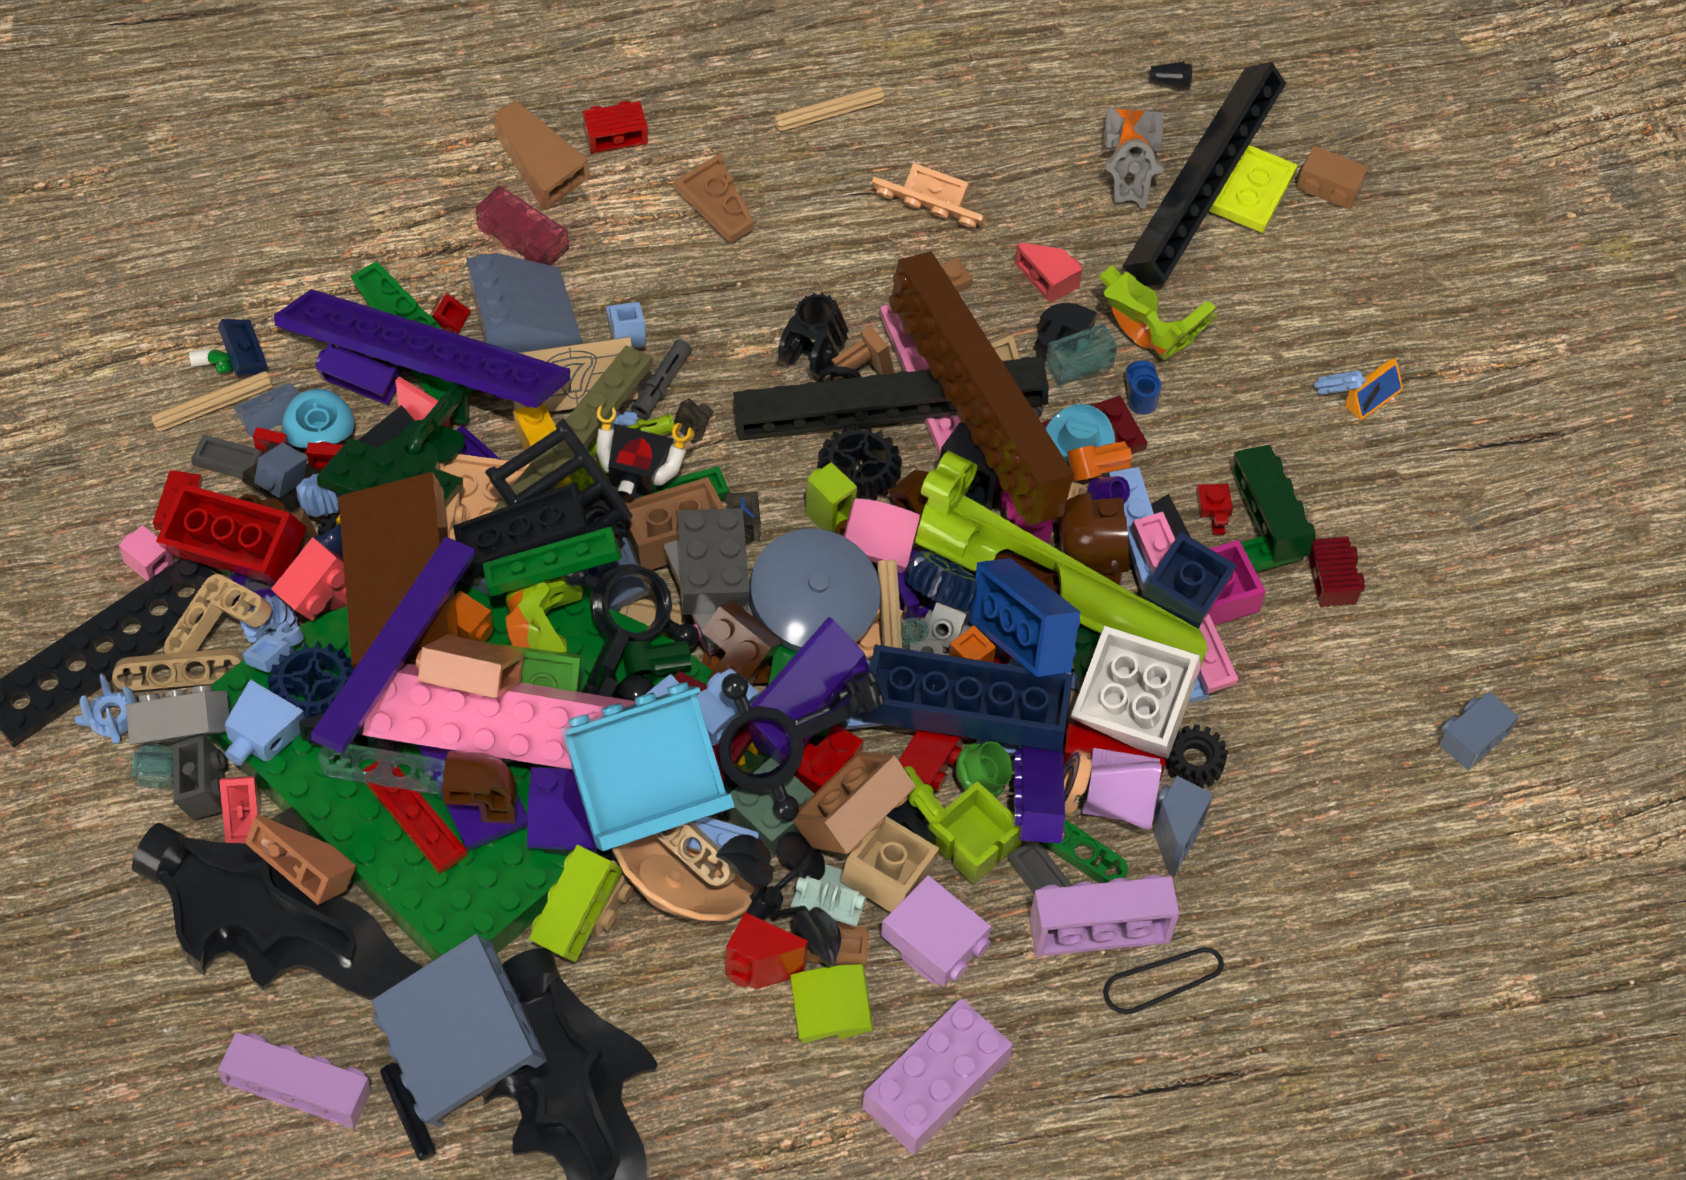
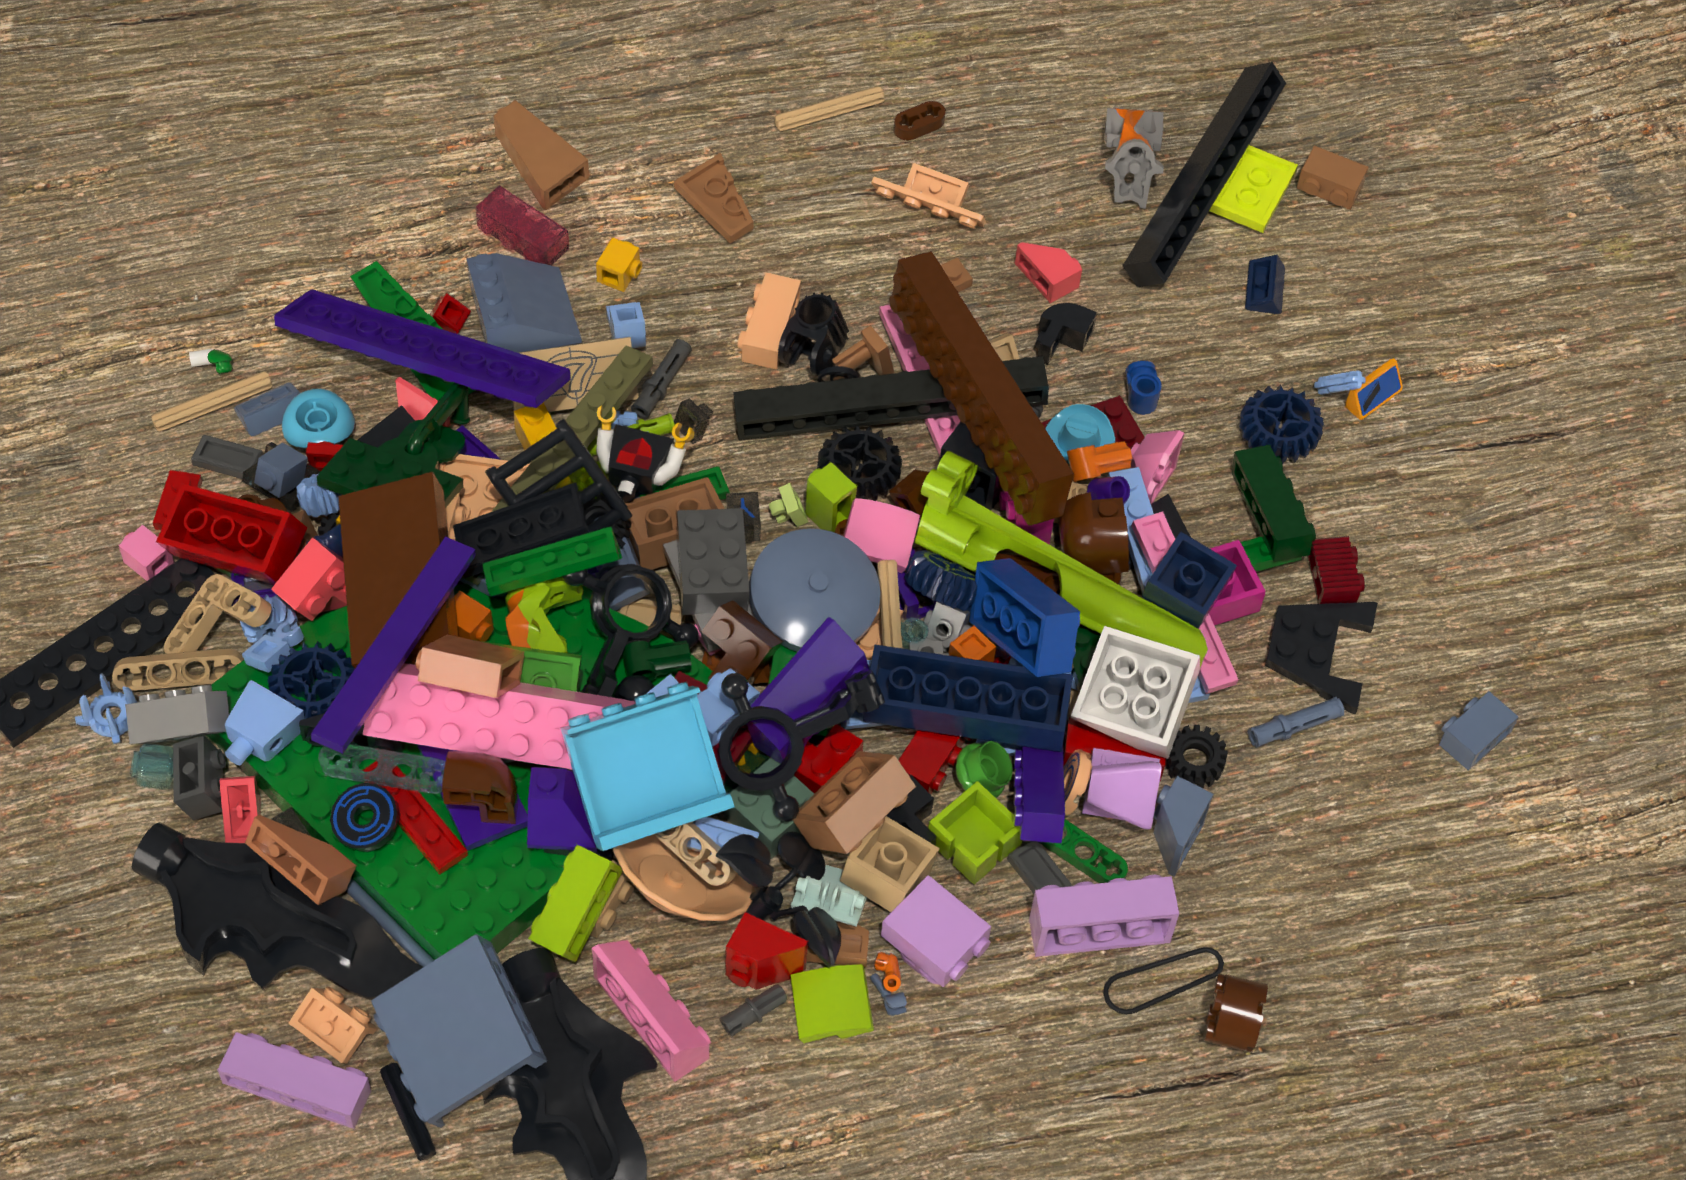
dark blue plate [218,319,268,375] -> none
red tile [253,427,289,455] -> none
dark purple window [316,342,401,406] -> none
red brick [582,101,648,154] -> none
lavender brick [862,998,1013,1155] -> none
lime axle [904,766,946,823] -> none
clear light blue brick [1045,324,1117,385] -> none
lime hips [1099,265,1218,360] -> none
black cone [1150,61,1192,90] -> none
red plate [1196,483,1233,535] -> none
none -> light nougat bracket [289,986,378,1064]
none -> black tile [330,783,400,852]
none -> sand blue piece [346,877,434,967]
none -> bright pink slope [592,940,711,1082]
none -> yellow brick [596,237,642,292]
none -> dark grey axle [719,984,787,1037]
none -> light nougat brick [737,272,801,370]
none -> yellowish green tile [769,483,809,527]
none -> sand blue hand [870,973,907,1016]
none -> orange arm [874,952,901,992]
none -> reddish brown beam [894,101,946,141]
none -> bright pink slope [1130,430,1185,504]
none -> reddish brown brick [1204,974,1268,1053]
none -> dark blue gear [1239,384,1324,464]
none -> dark blue slope [1245,255,1285,314]
none -> sand blue pin [1248,697,1344,748]
none -> black wing [1265,602,1378,714]

